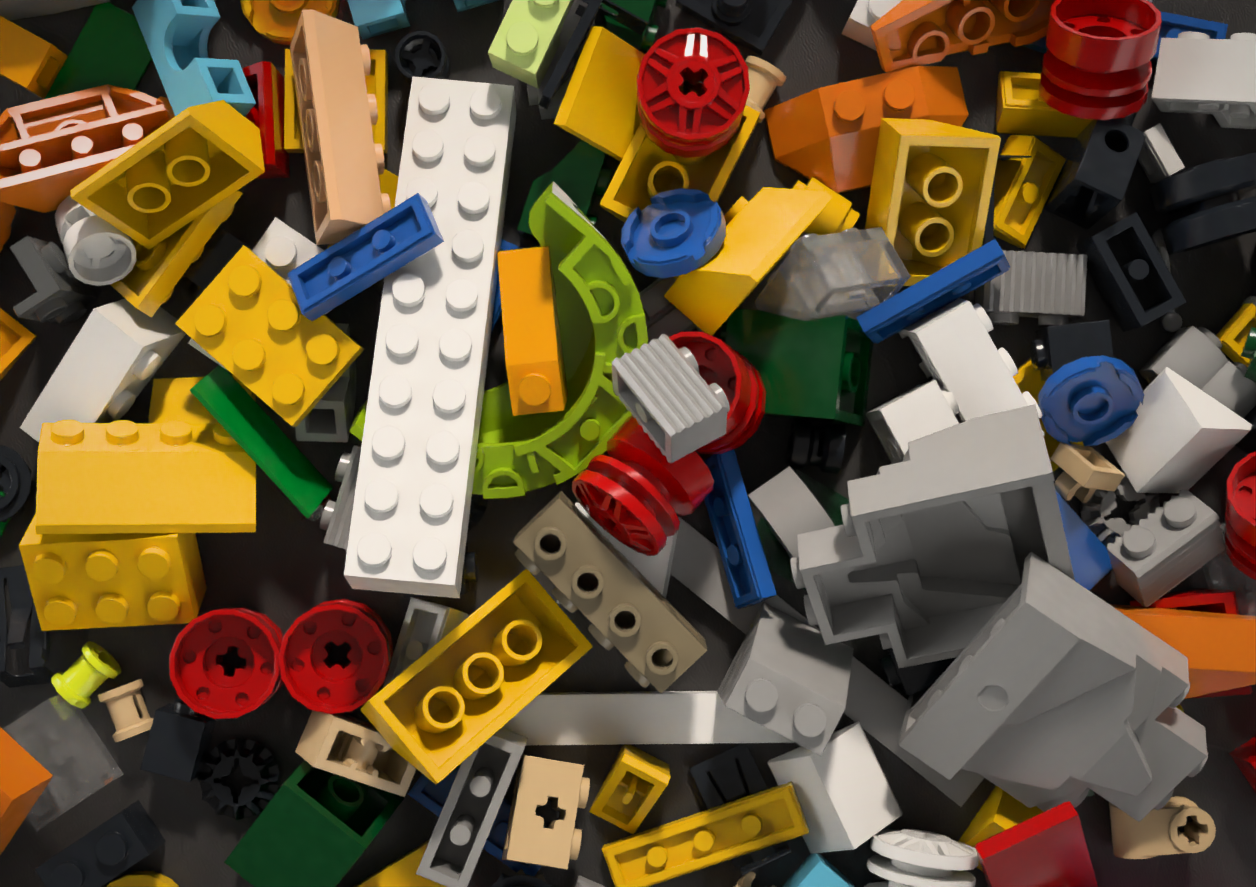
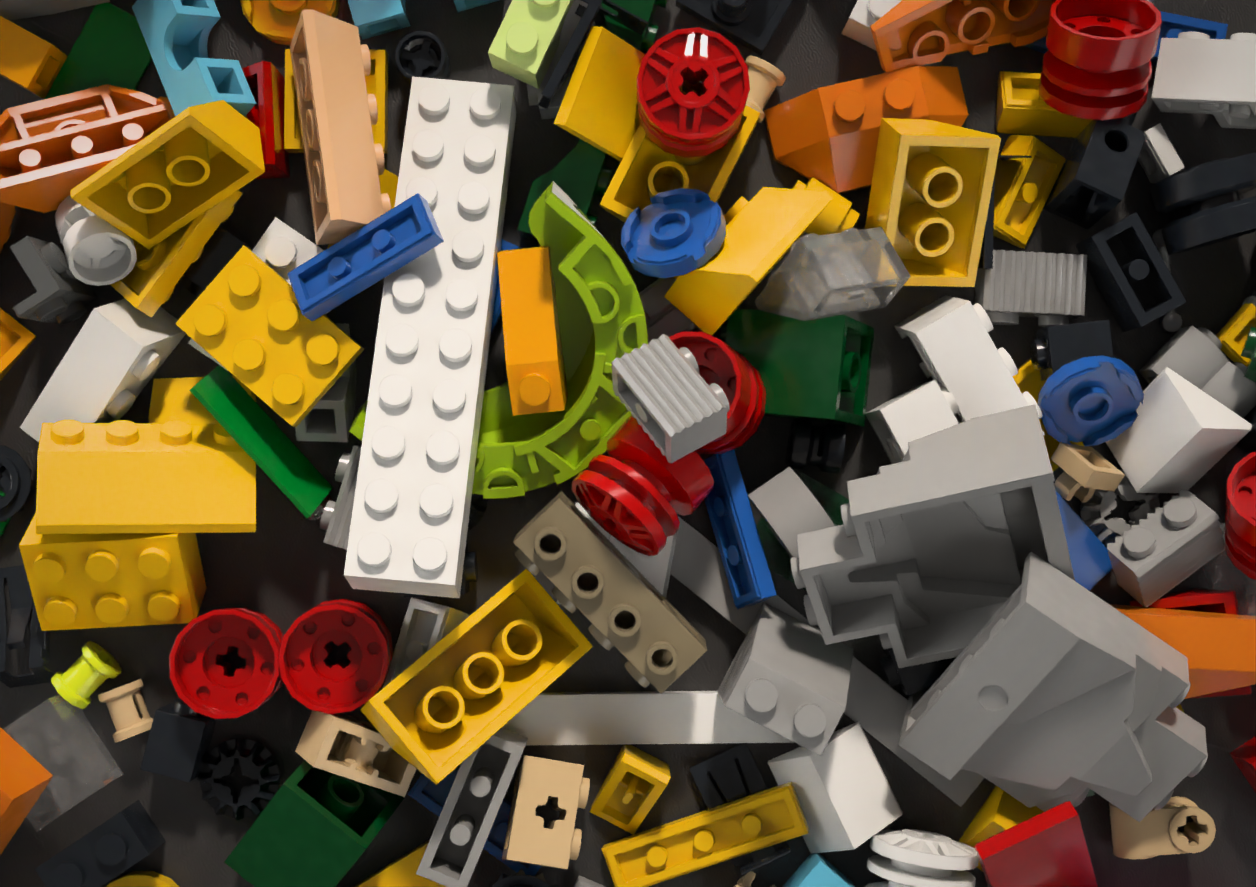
blue tile [856,239,1010,344] -> none

